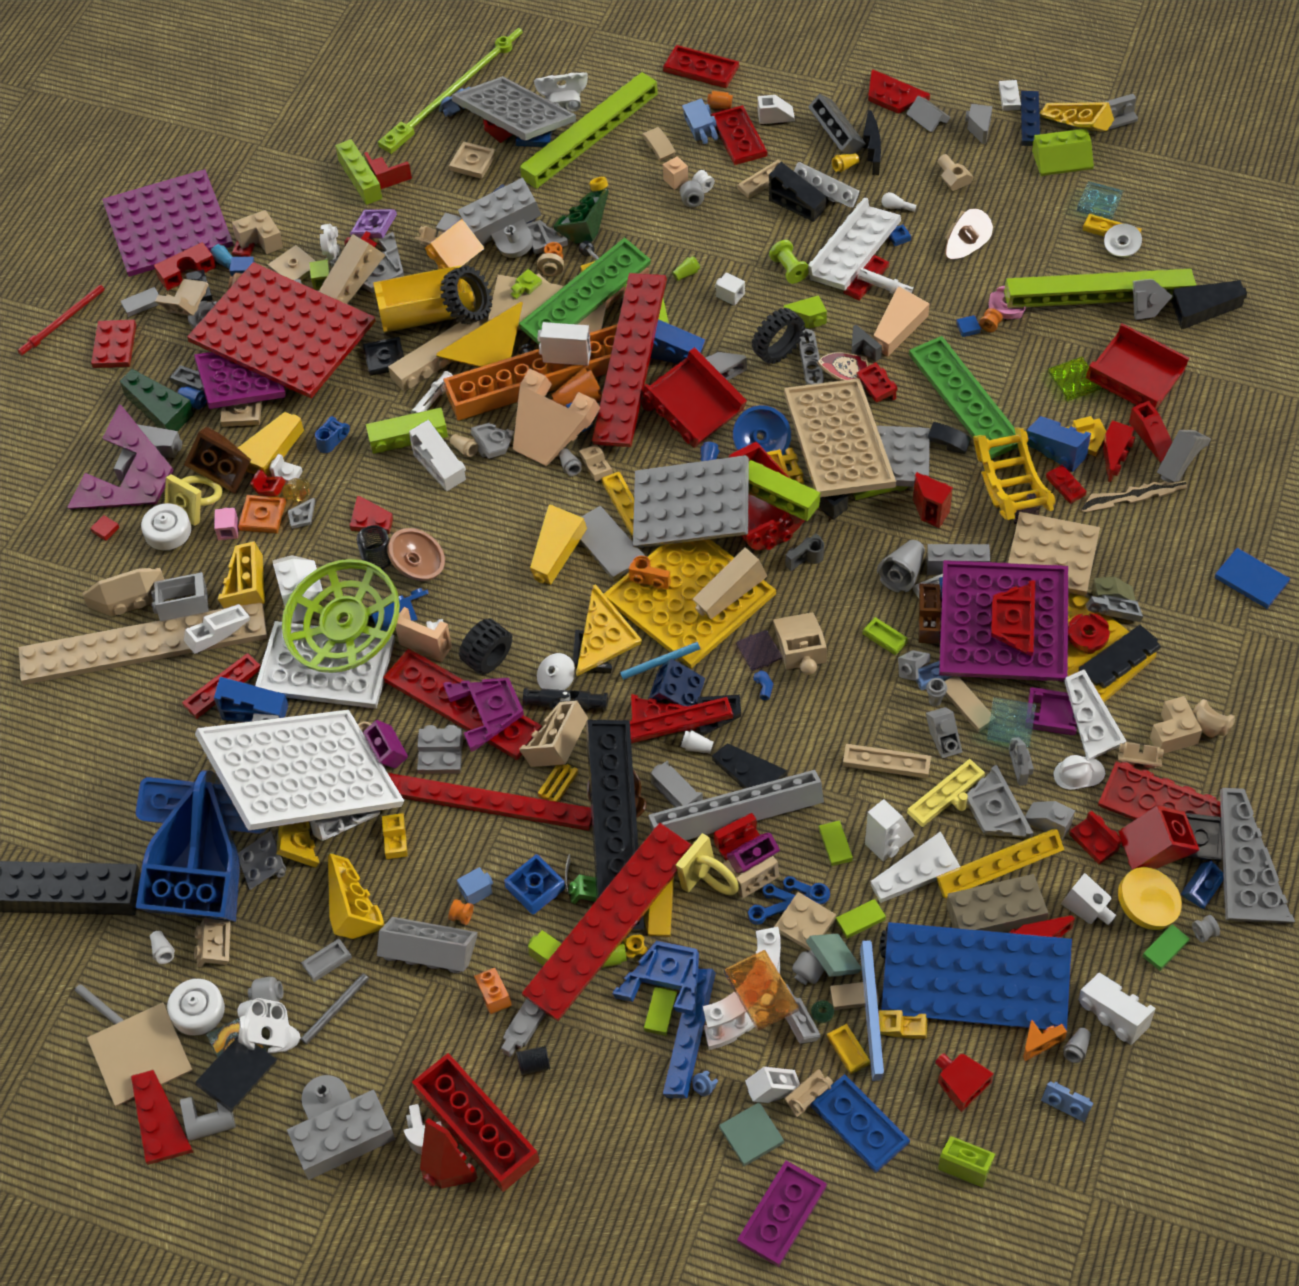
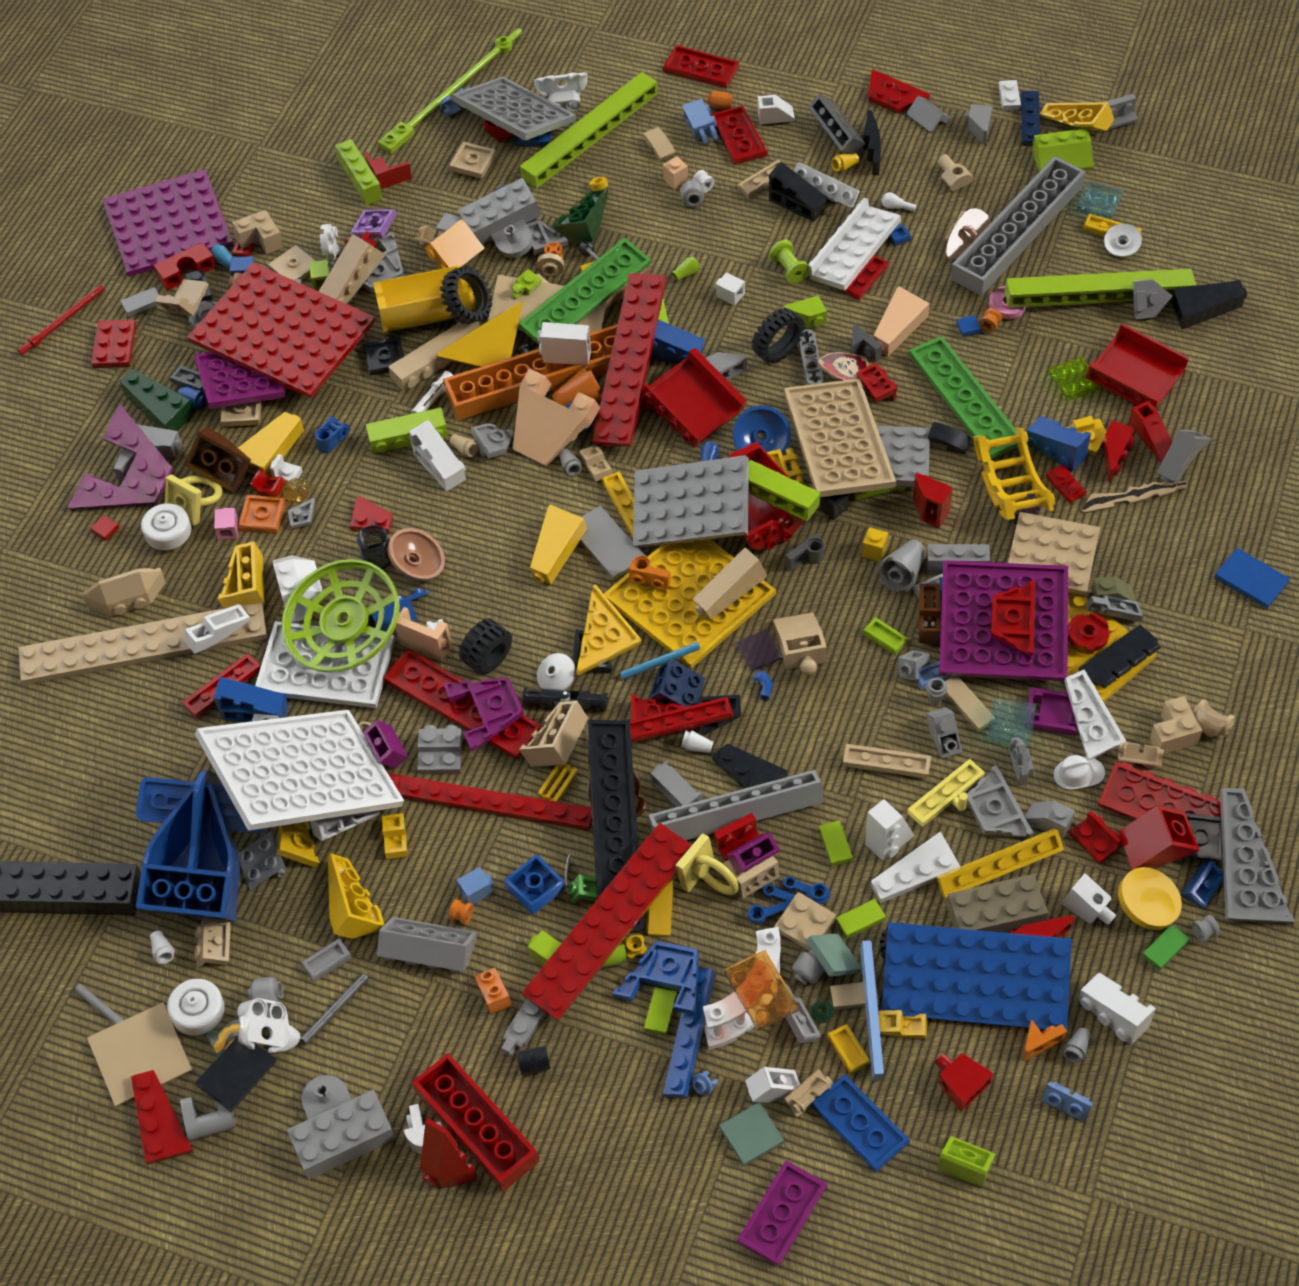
light grey window [151,572,209,621] -> none
white pin [857,267,914,294] -> none
none -> yellow brick [862,527,888,562]
none -> light grey brick [951,156,1085,296]

